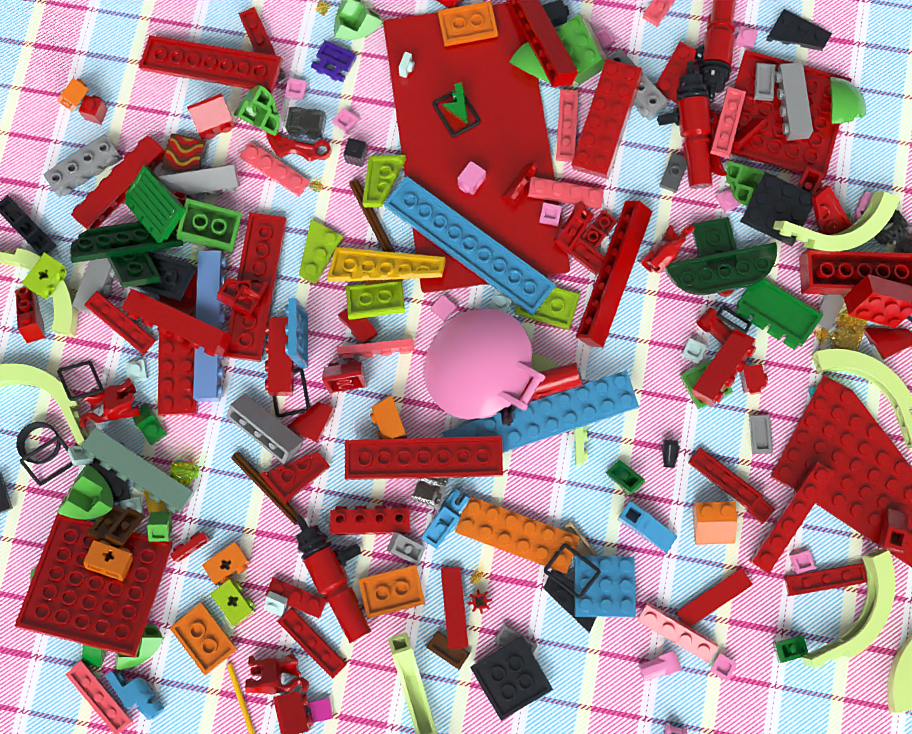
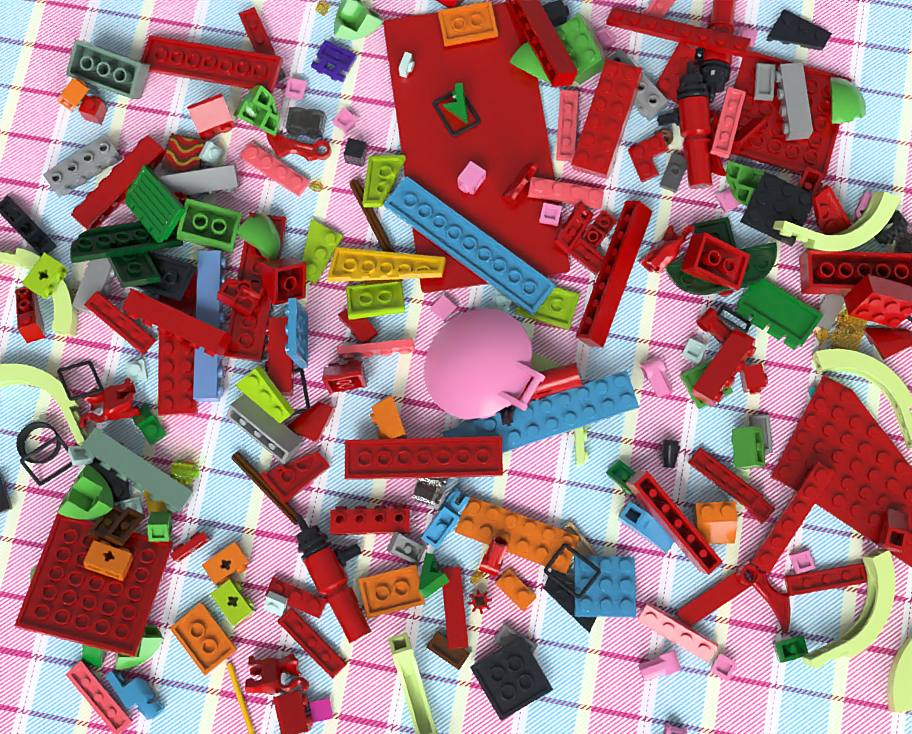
none -> sand green brick [66,39,150,100]
none -> light aqua plate [199,141,224,167]
none -> lime wing [235,365,295,423]
none -> bright green brick [236,211,281,261]
none -> red slope [262,256,306,305]
none -> green slope [418,553,449,598]
none -> red piece [478,536,509,578]
none -> orange plate [495,569,537,611]
none -> red plate [606,7,751,58]
none -> red brick [625,470,723,575]
none -> red plate [628,132,669,183]
none -> bright pink piece [640,357,673,398]
none -> reddish brown plate [654,128,673,145]
none -> red slope [681,232,750,291]
none -> bright green brick [731,426,766,470]
none -> red piece [736,564,791,634]

